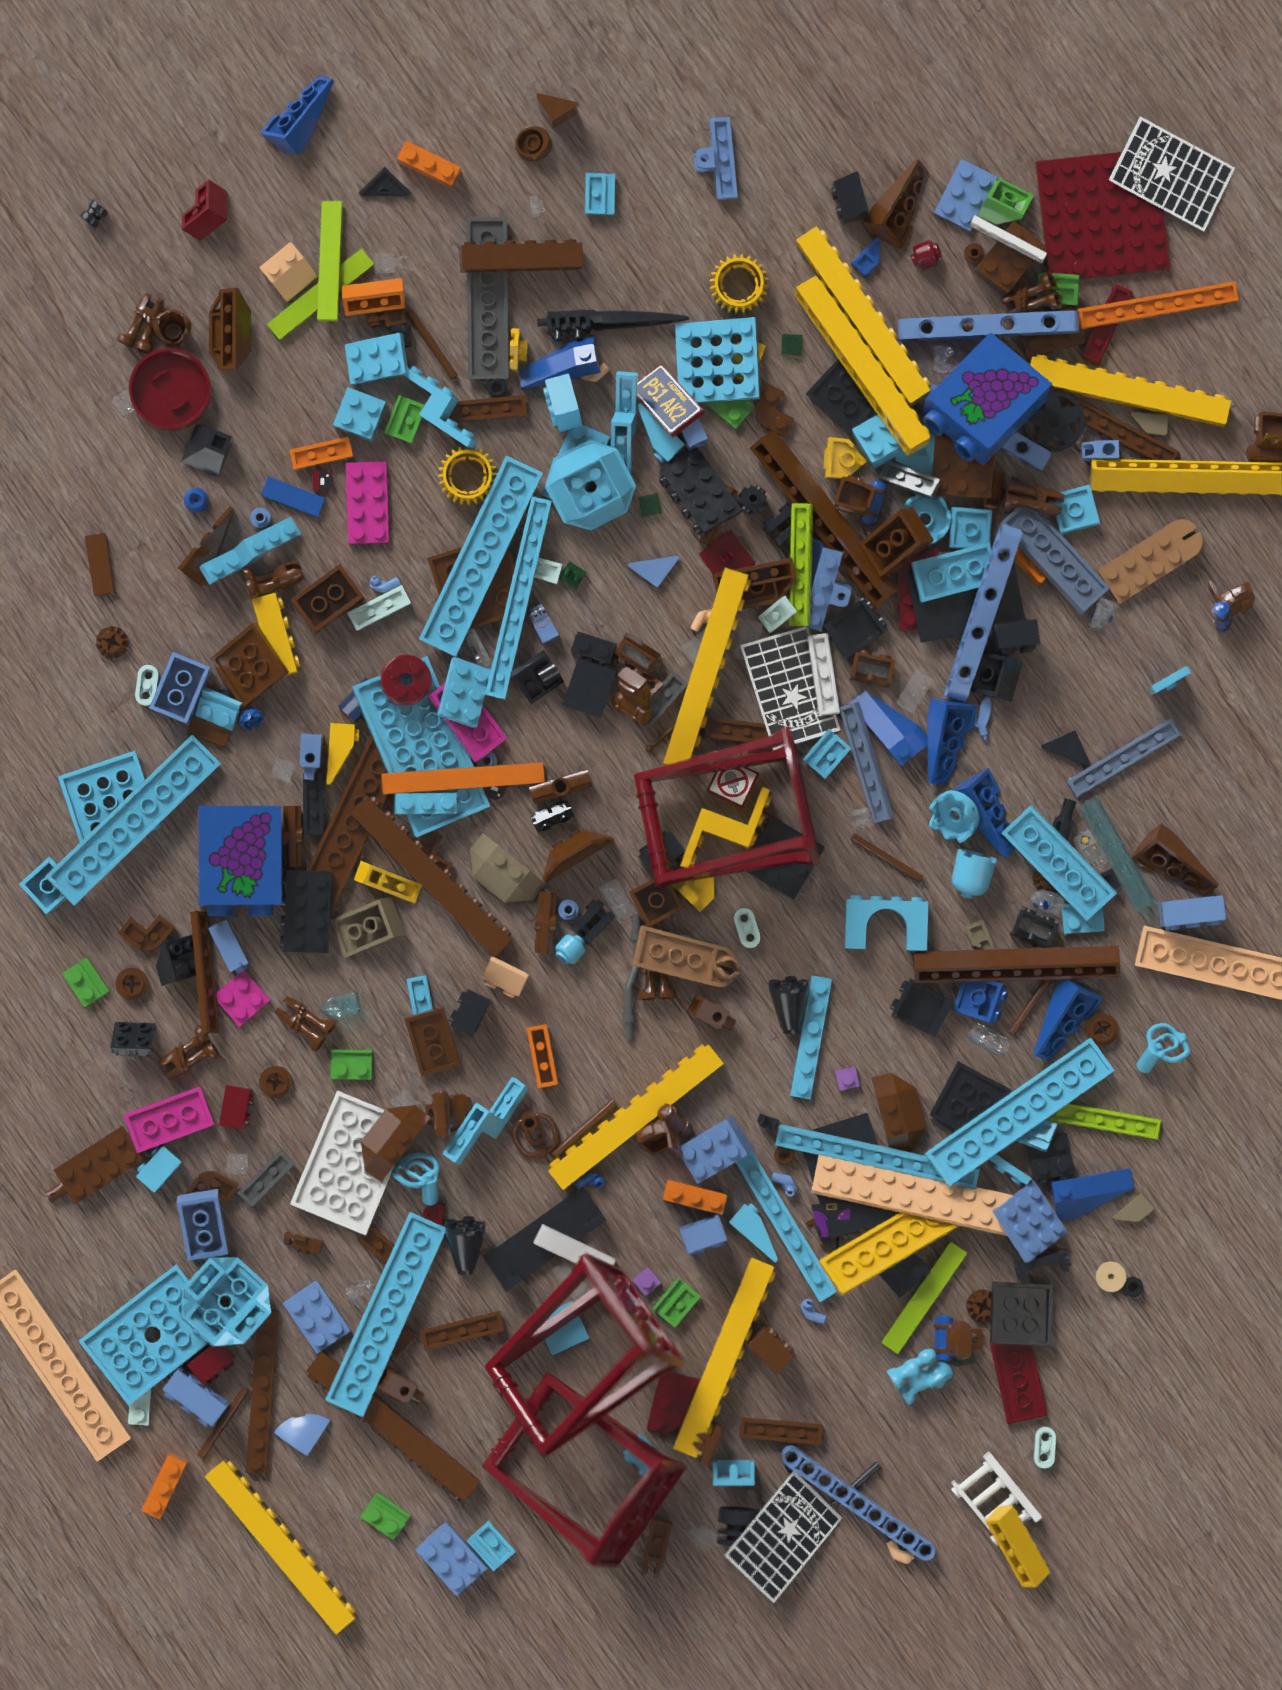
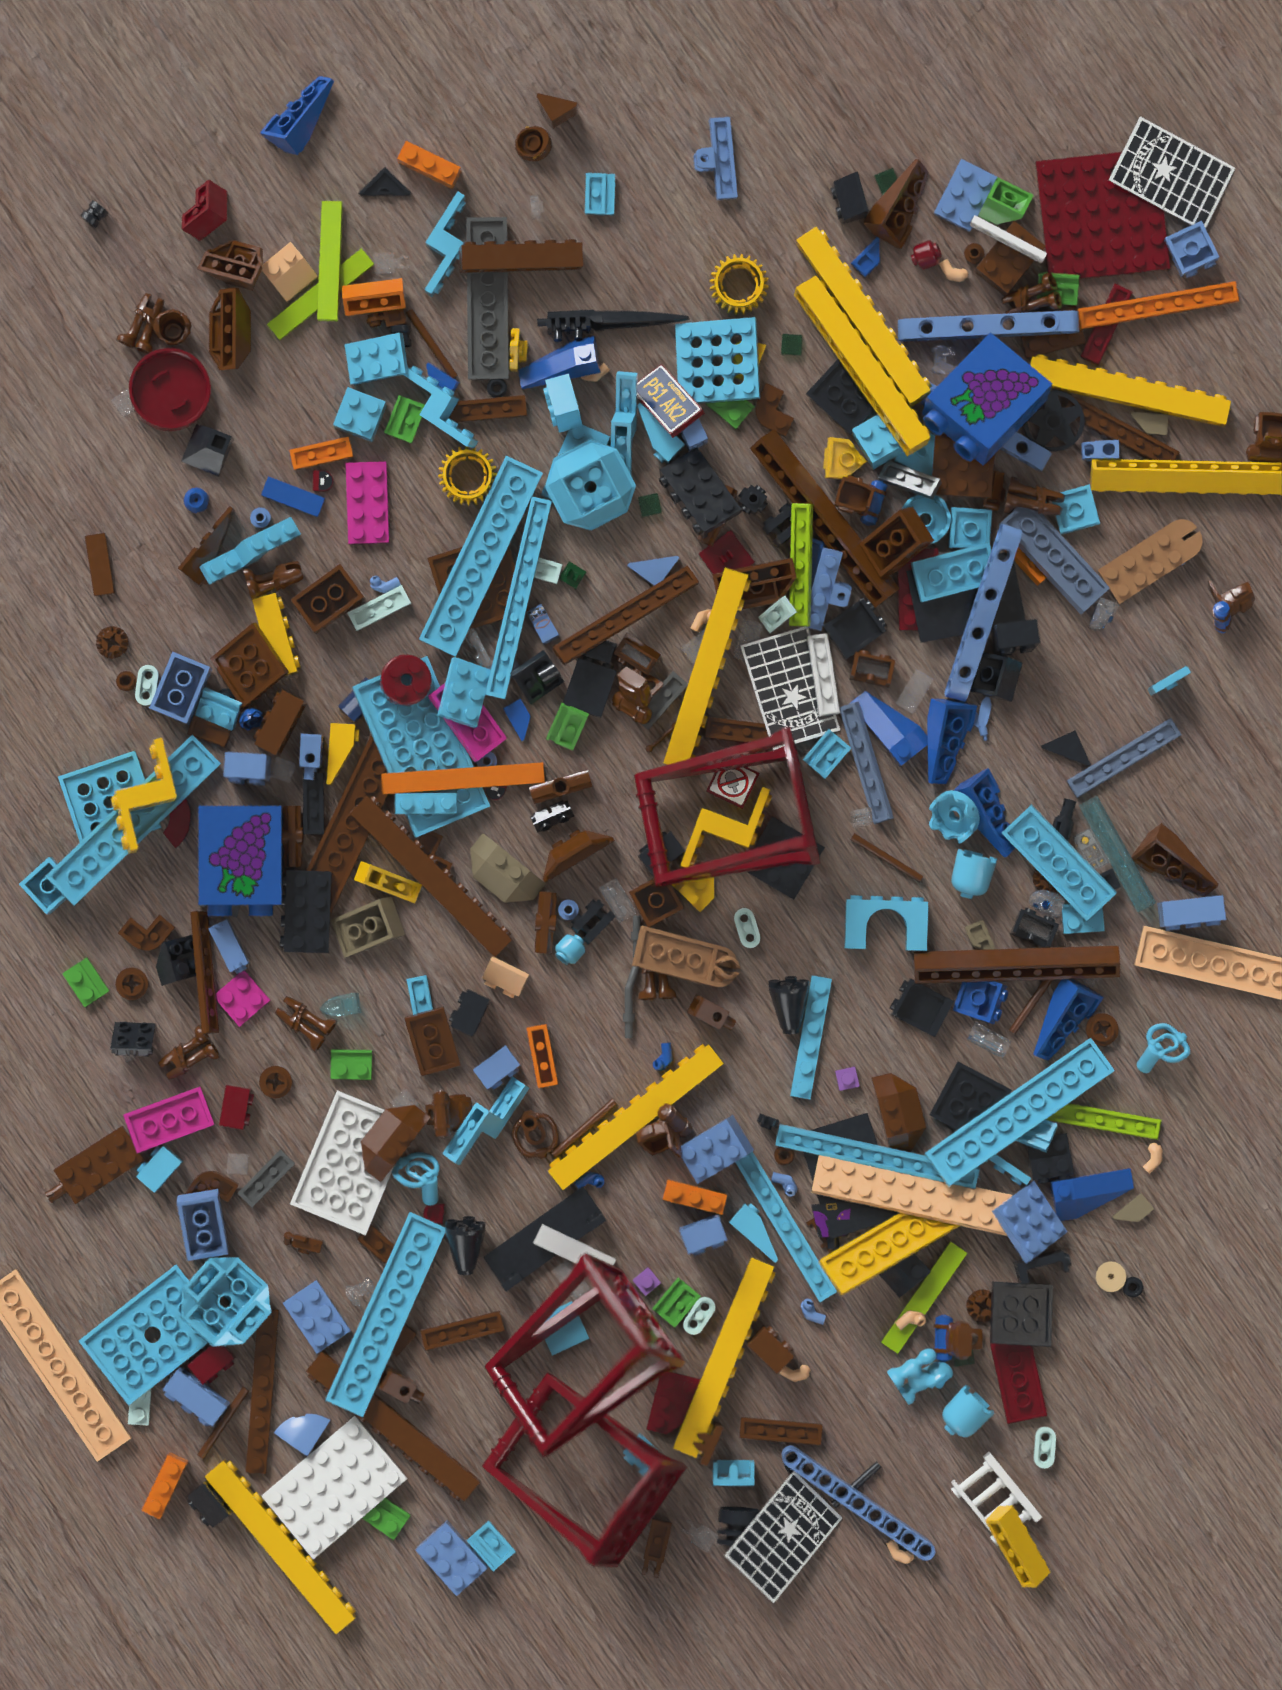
none -> yellow bracket [111,738,177,854]
none -> reddish brown plate [116,671,137,692]
none -> dark red tile [163,798,191,848]
none -> black slope [187,1480,233,1528]
none -> reddish brown wedge [197,240,263,291]
none -> medium blue brick [224,752,272,786]
none -> reddish brown brick [253,690,307,757]
none -> white plate [262,1416,408,1559]
none -> medium azure bracket [425,191,466,297]
none -> blue tile [426,363,460,391]
none -> medium blue brick [473,1045,521,1090]
none -> blue tile [503,698,531,741]
none -> bright green plate [546,702,589,750]
none -> reddish brown plate [553,565,699,665]
none -> blue arm [653,1042,673,1071]
none -> light aqua plate [683,1297,715,1335]
none -> light nougat arm [779,1365,810,1382]
none -> clear green tile [874,168,898,195]
none -> light nougat arm [895,1311,926,1330]
none -> light nougat arm [939,259,968,282]
none -> medium azure cylinder [942,1384,995,1437]
none -> light nougat arm [1143,1143,1163,1174]
none -> medium blue plate [1164,221,1219,278]

